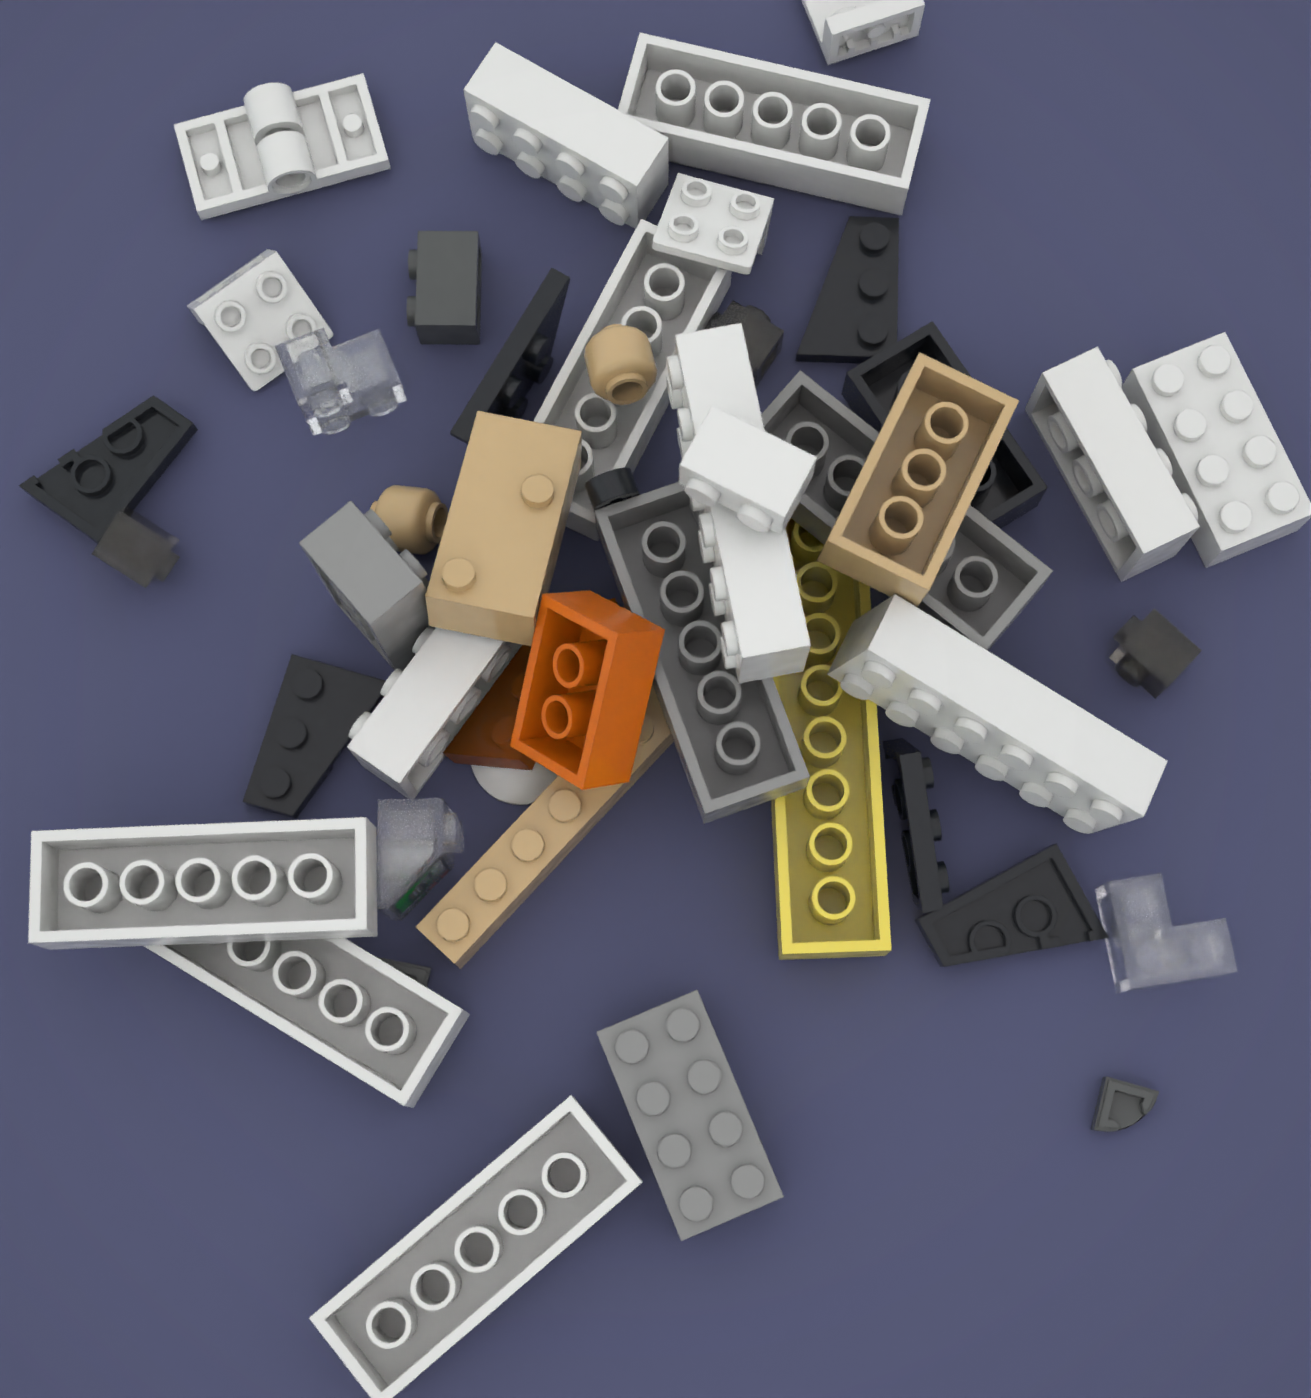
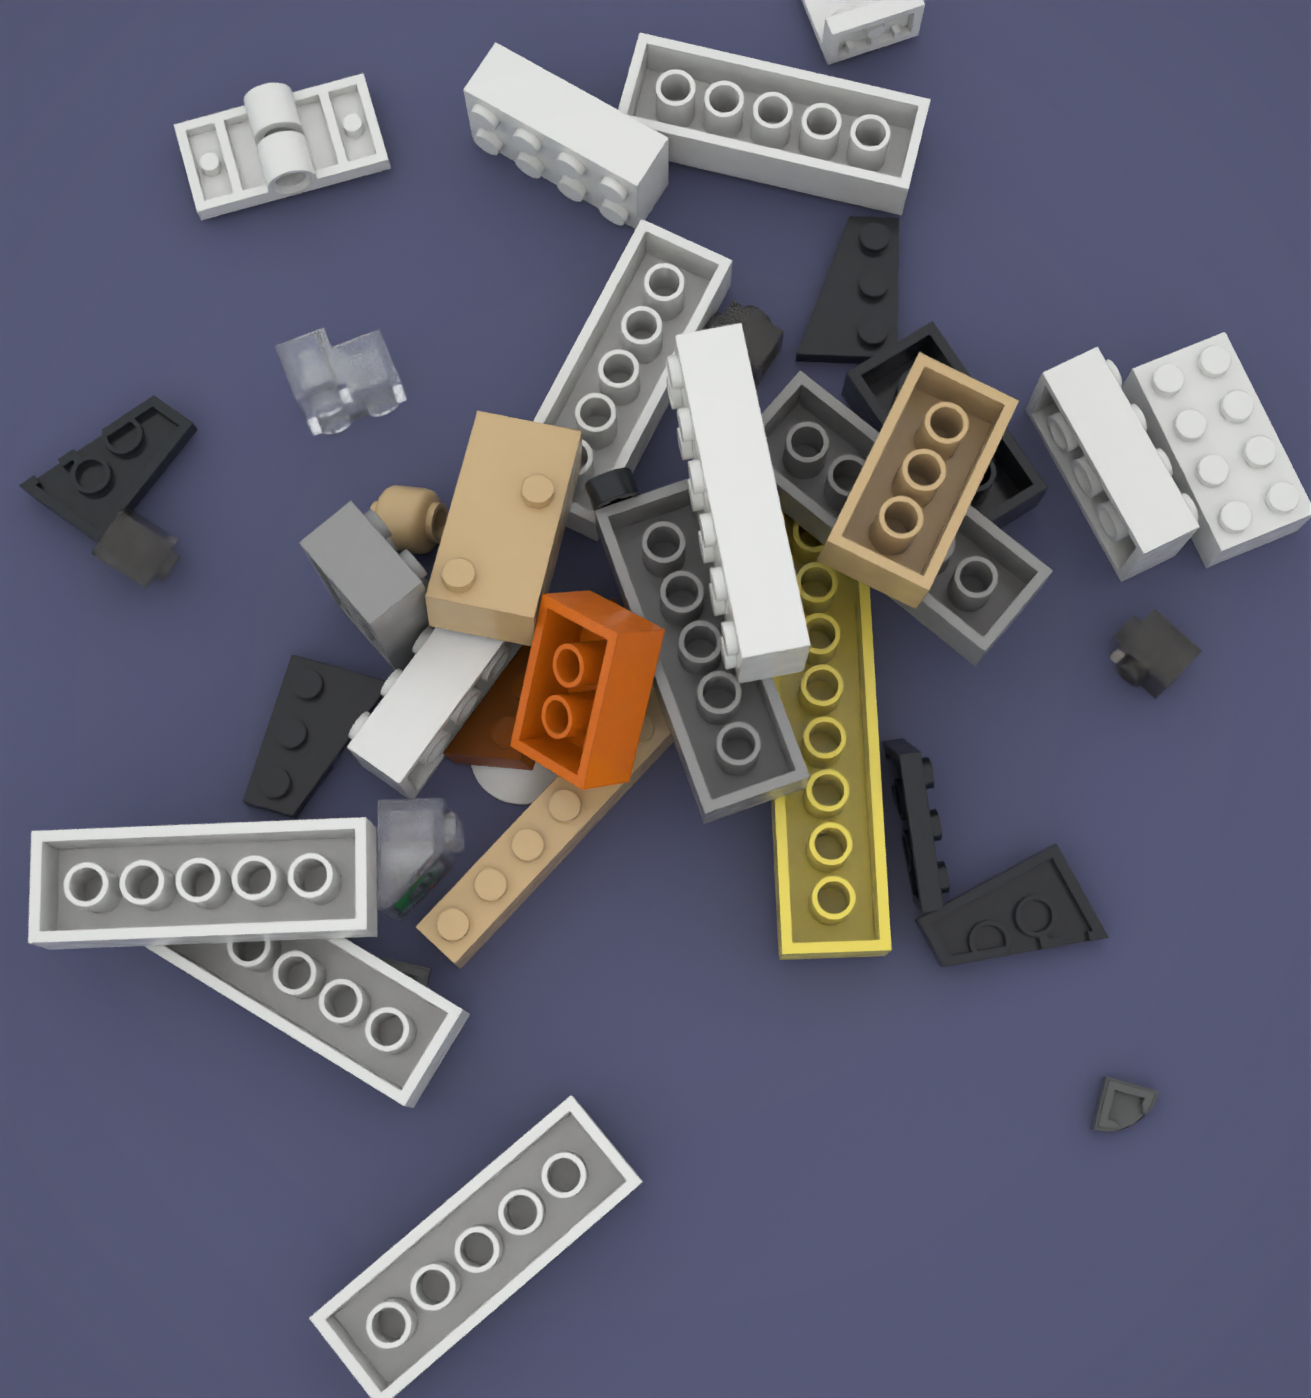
white bracket [187,249,333,391] -> none
dark grey brick [407,231,482,345] -> none
black wing [450,268,570,444] -> none
tan head [584,324,657,405] -> none
light grey brick [596,990,784,1241] -> none
white bracket [652,173,774,275] -> none
white brick [679,405,817,535] -> none
white brick [827,594,1168,834] -> none
clear brick [1095,873,1238,994] -> none

